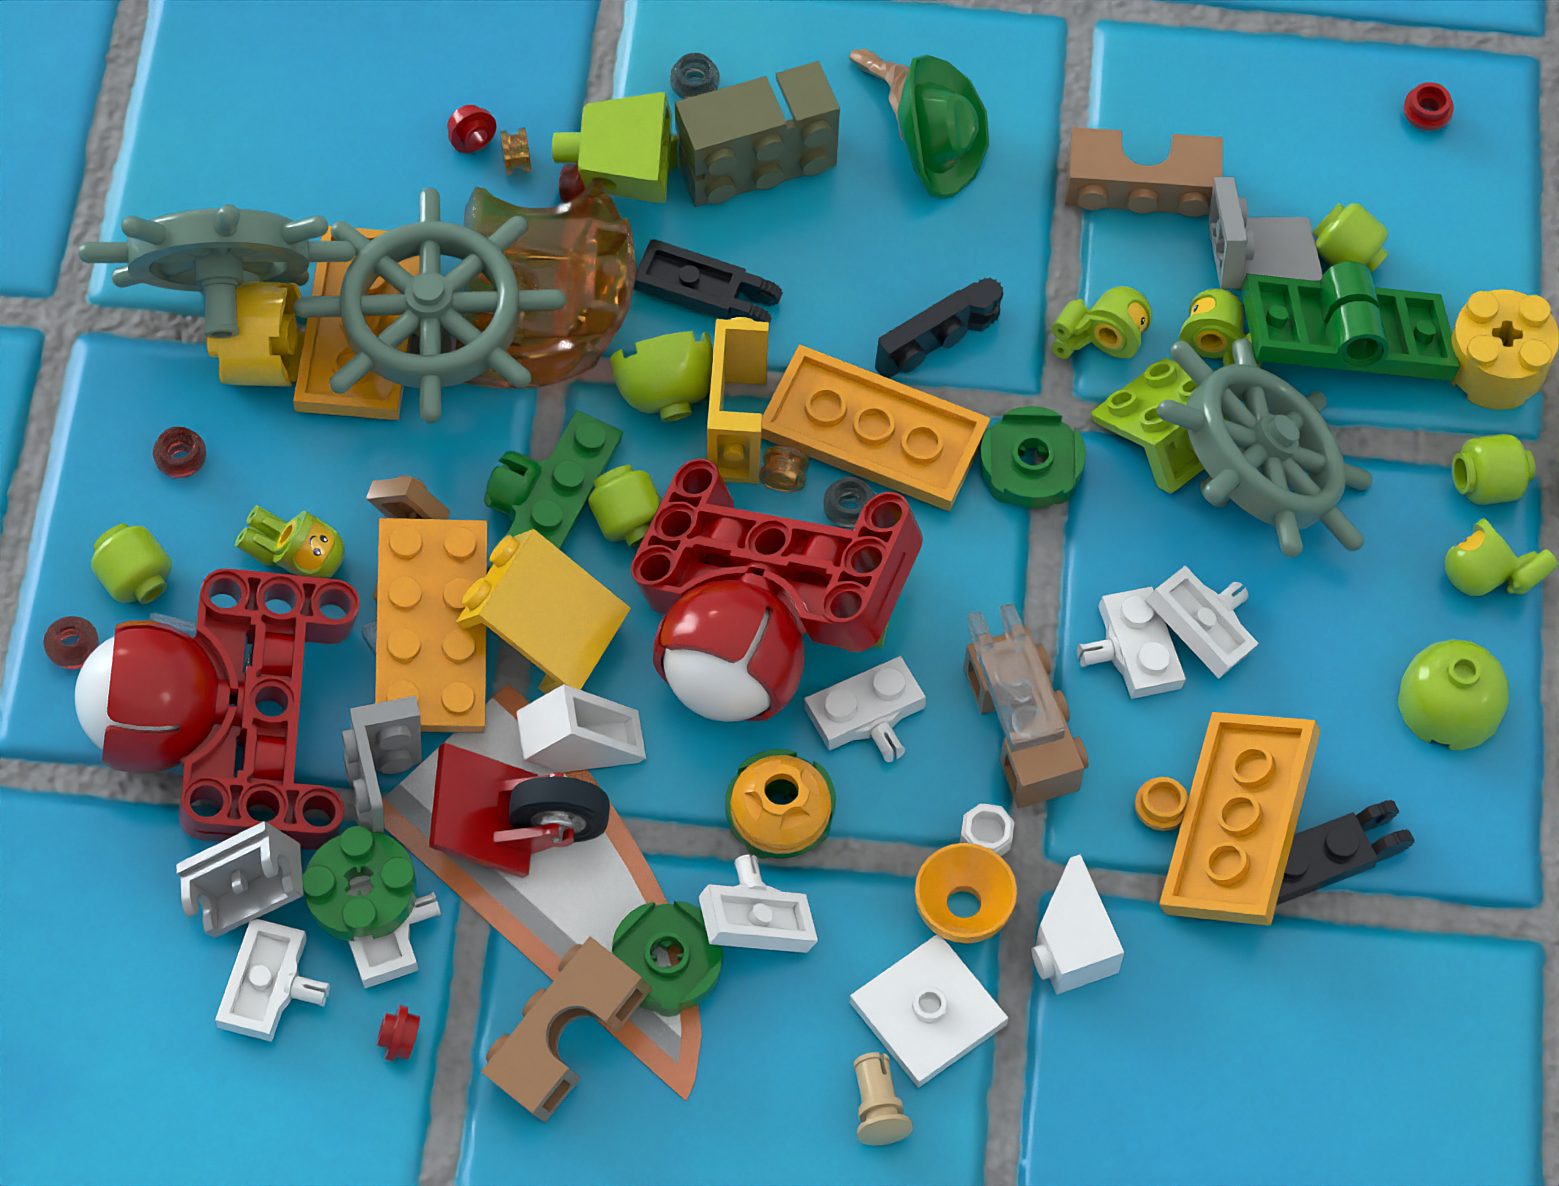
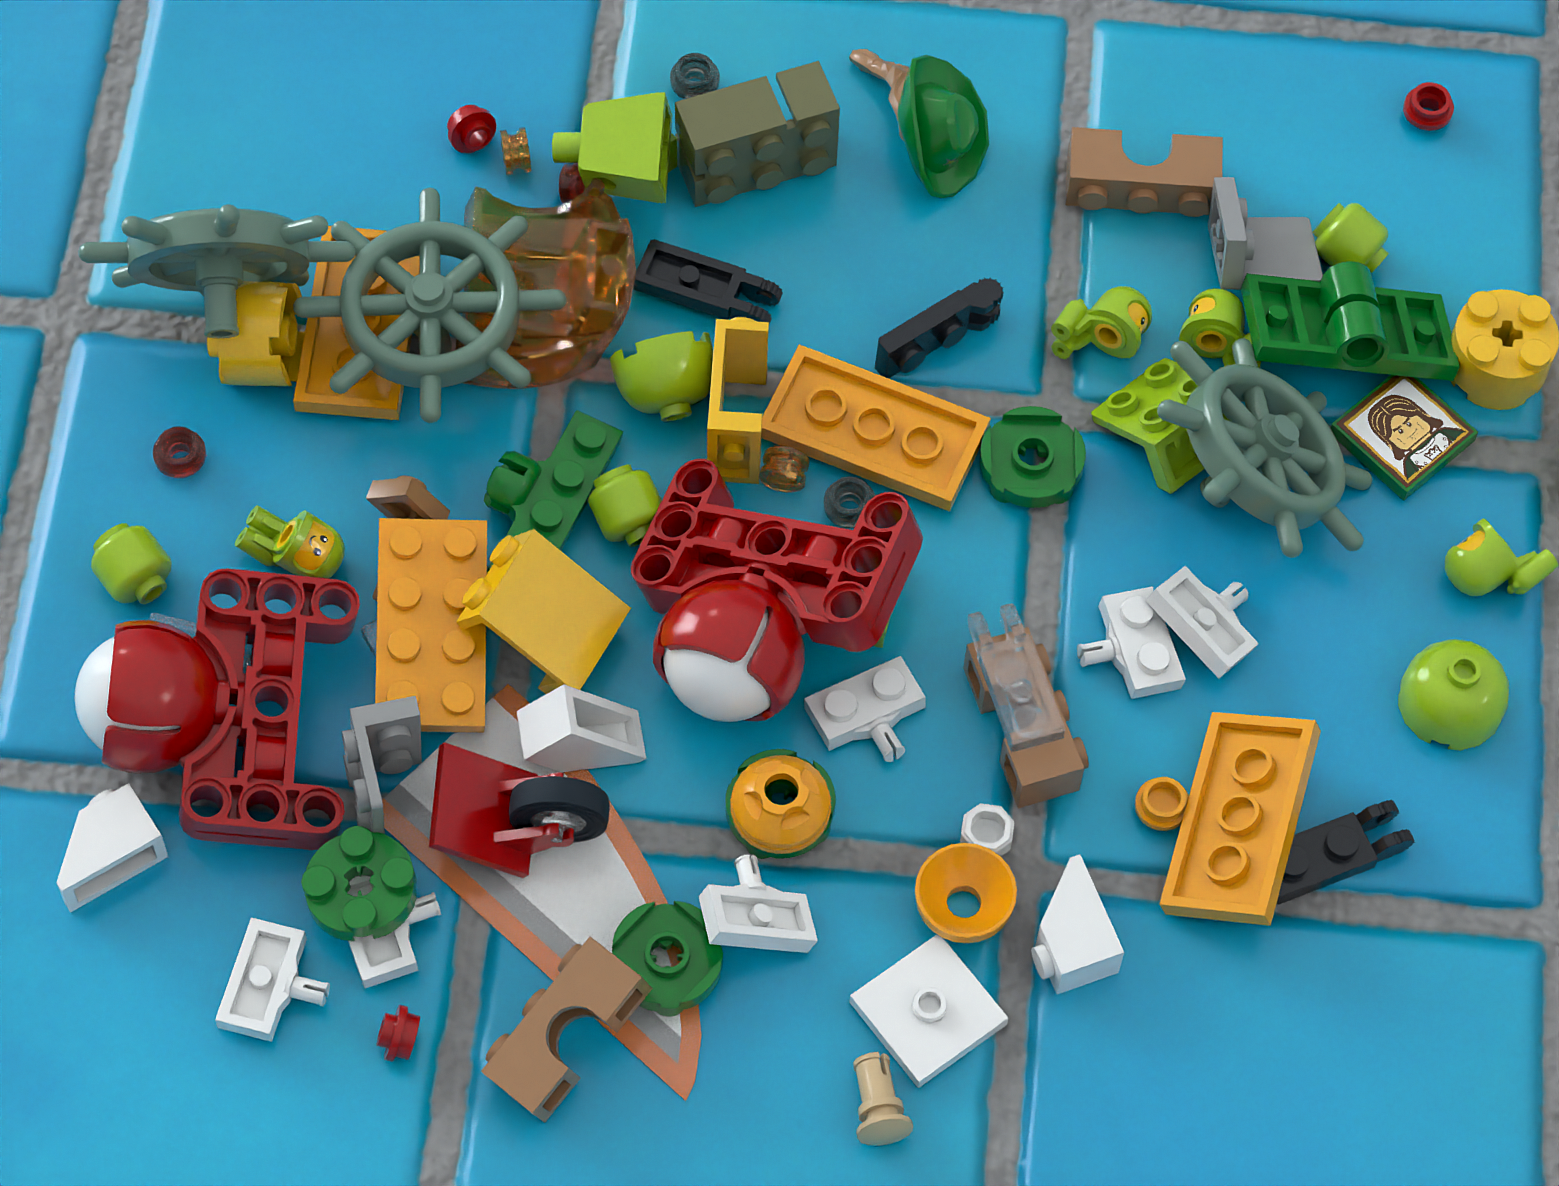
clear red plate [43,616,99,669] -> none
light grey hinge [176,821,303,938] -> none
lime head [1452,434,1535,505] -> none
none -> white slope [56,783,168,913]
none -> tile [1330,375,1478,501]

